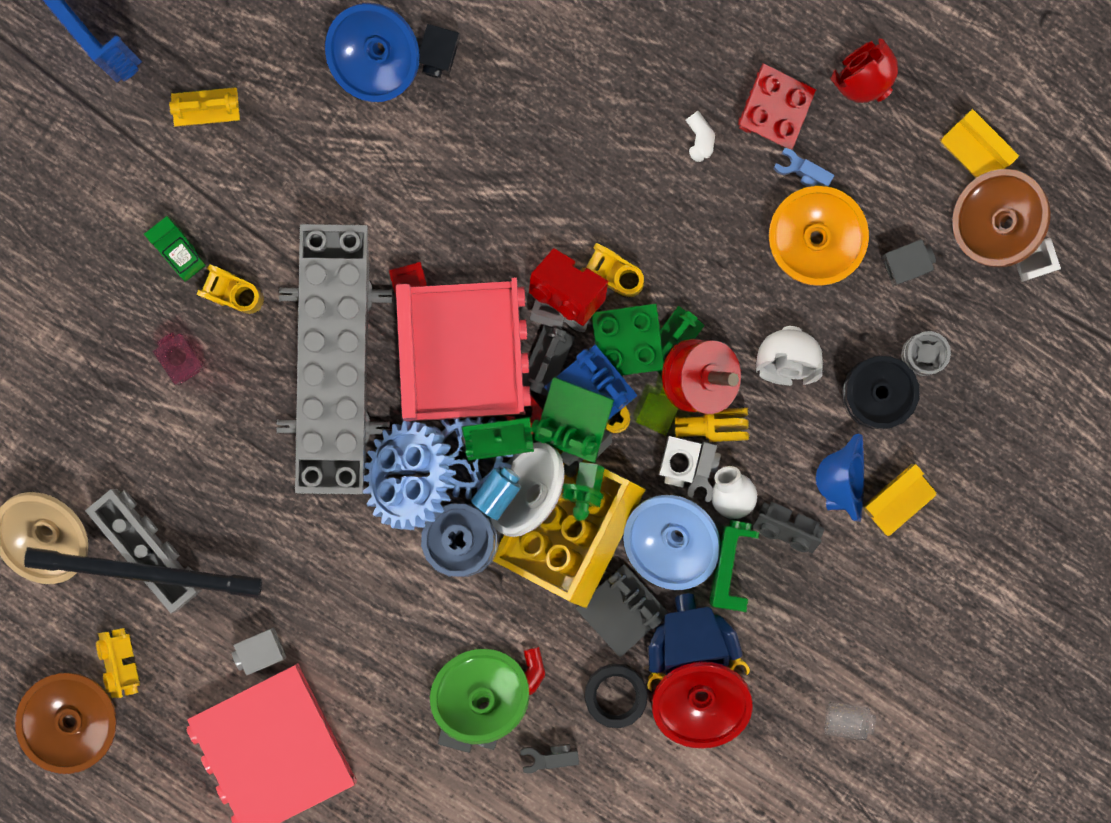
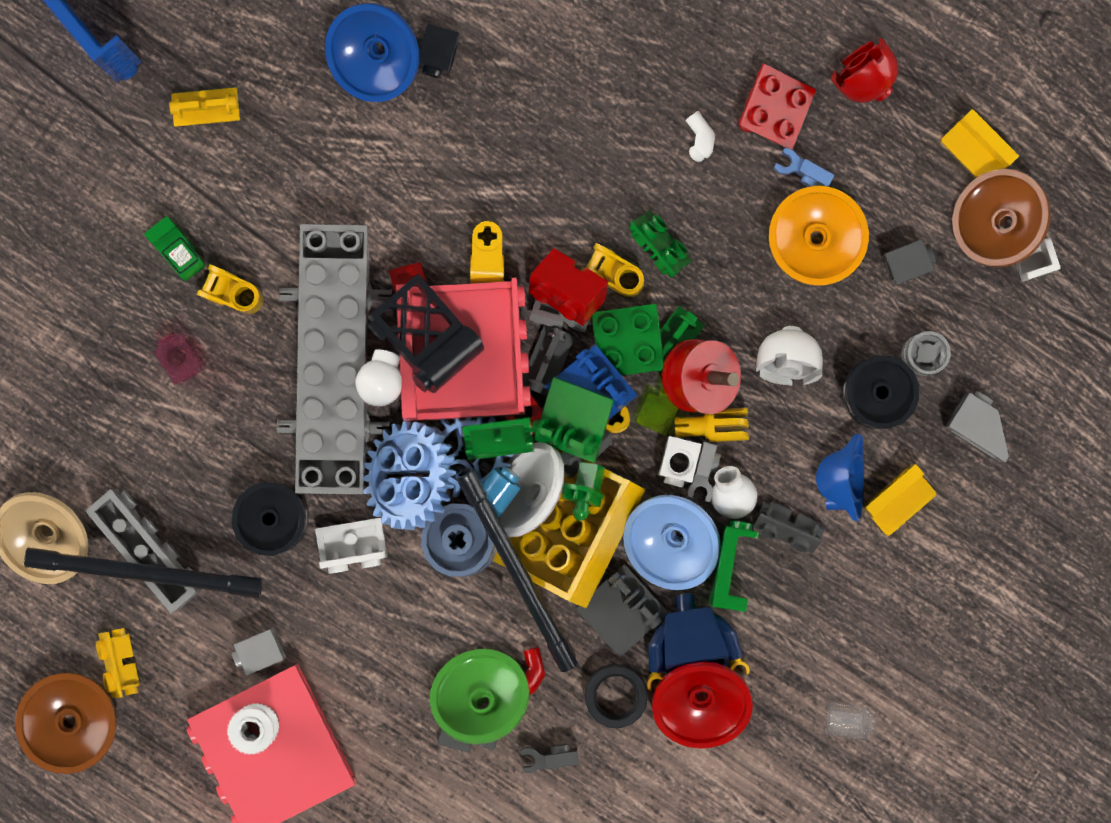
none -> white hose [227,703,280,755]
none -> black wheel [231,482,309,556]
none -> white bracket [315,518,388,574]
none -> white piece [355,350,402,406]
none -> black piece [368,274,484,393]
none -> black piece [455,467,578,672]
none -> yellow piece [470,221,504,284]
none -> green hinge [629,211,692,278]
none -> light grey slope [944,391,1009,462]

